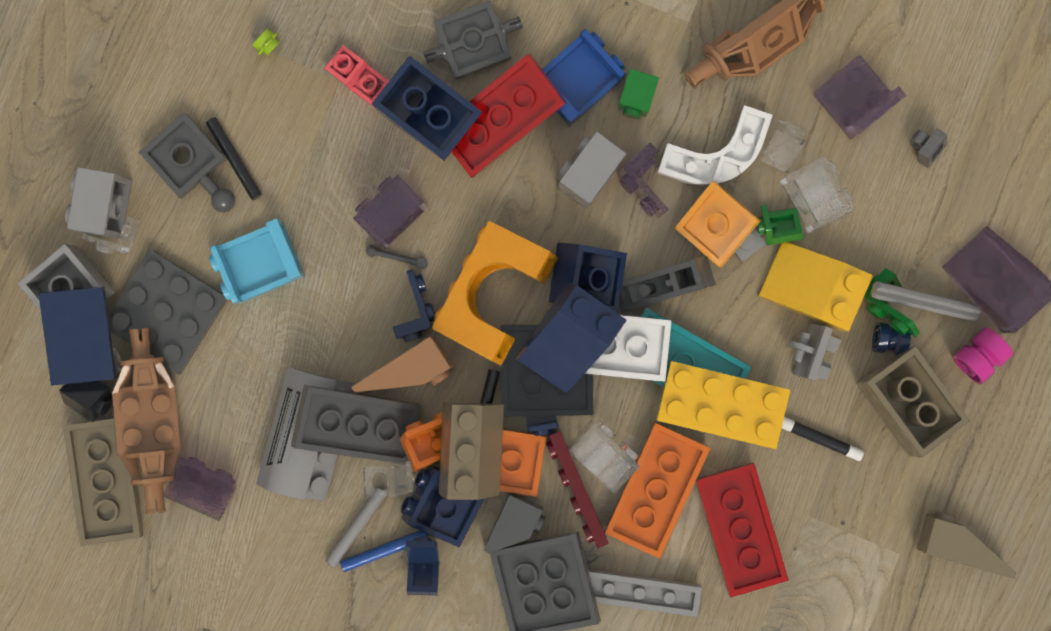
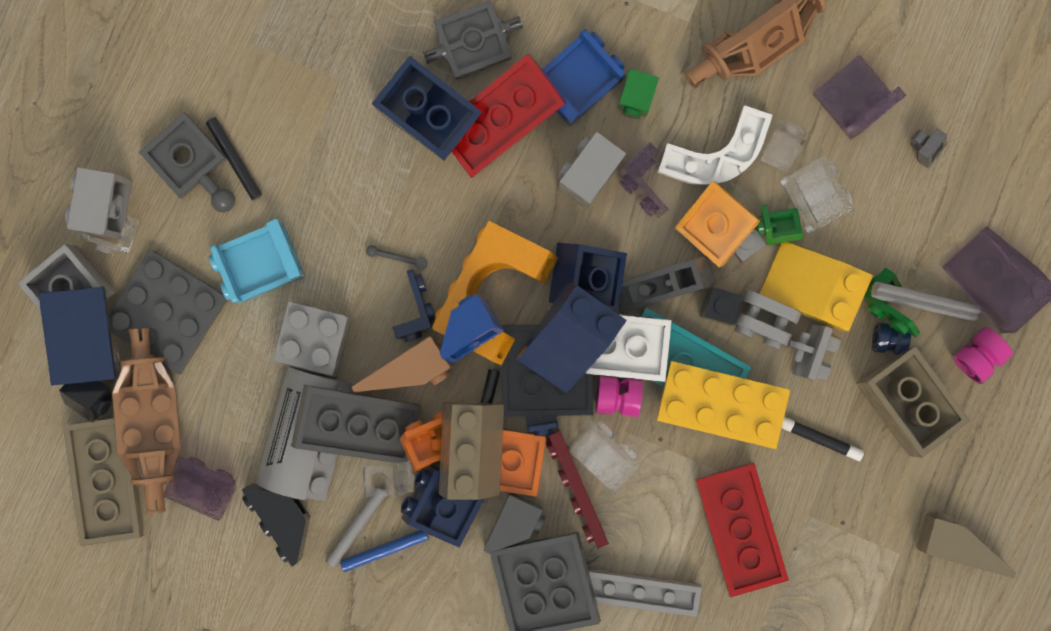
lime plate [252,28,279,56] -> none
coral slope [324,45,389,108] -> none
clear purple brick [353,175,428,249] -> none
dark blue bracket [406,537,440,596] -> none
orange plate [604,422,711,559] -> none
none -> black slope [242,483,311,567]
none -> light grey brick [273,301,352,376]
none -> blue slope [440,294,504,363]
none -> dark pink wheel [596,375,643,418]
none -> black brick [700,287,742,326]
none -> light grey brick [734,289,802,350]

